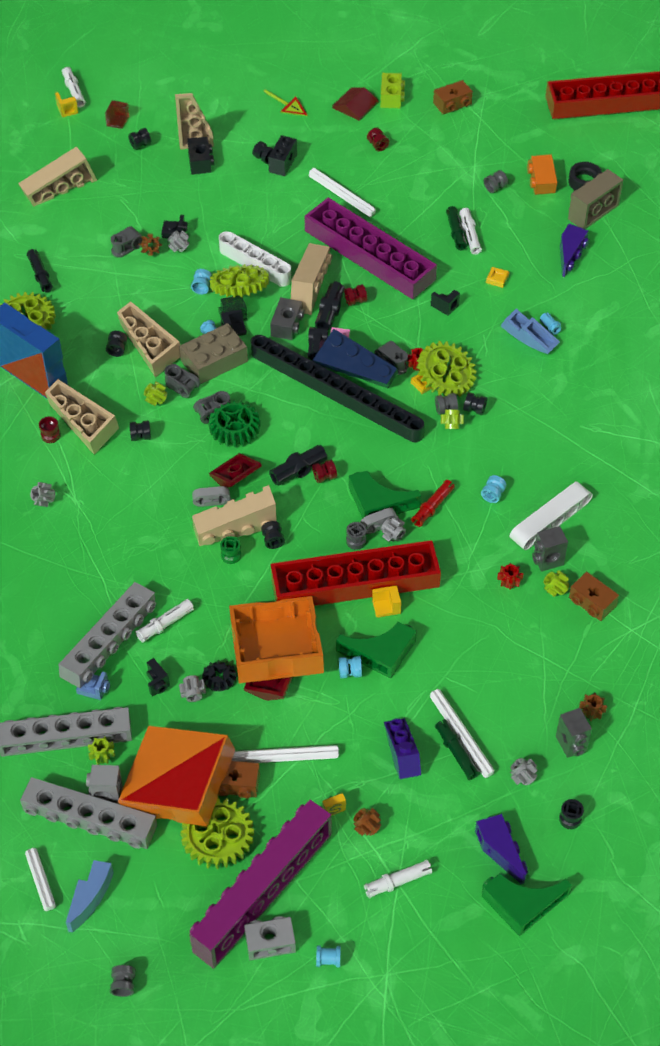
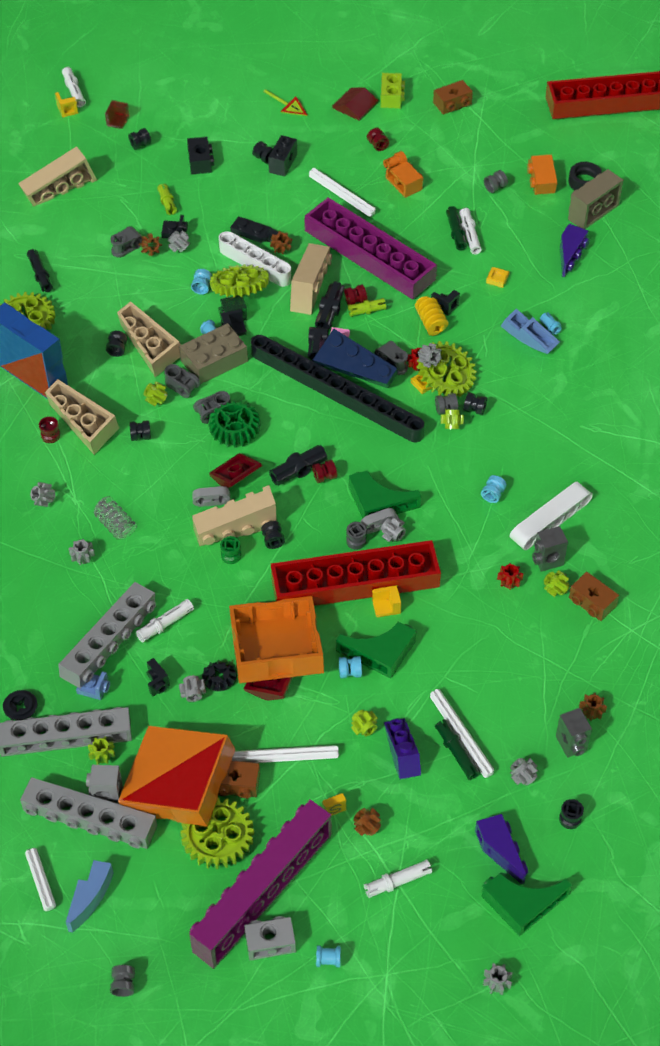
tan wedge [175,93,214,149] -> none
flat silver brick [270,297,304,340] -> none
red pin [411,480,455,527] -> none
none -> black gear [3,690,38,721]
none -> light grey gear [69,539,95,565]
none -> clear piece [94,496,137,539]
none -> lime pin [157,184,177,215]
none -> black hinge [230,216,278,243]
none -> dark orange gear [270,231,292,255]
none -> lime pin [348,298,386,317]
none -> lime gear [351,709,378,737]
none -> orange hinge [383,151,423,198]
none -> yellow piece [415,296,449,336]
none -> light grey gear [418,343,441,368]
none -> light grey gear [483,963,512,995]

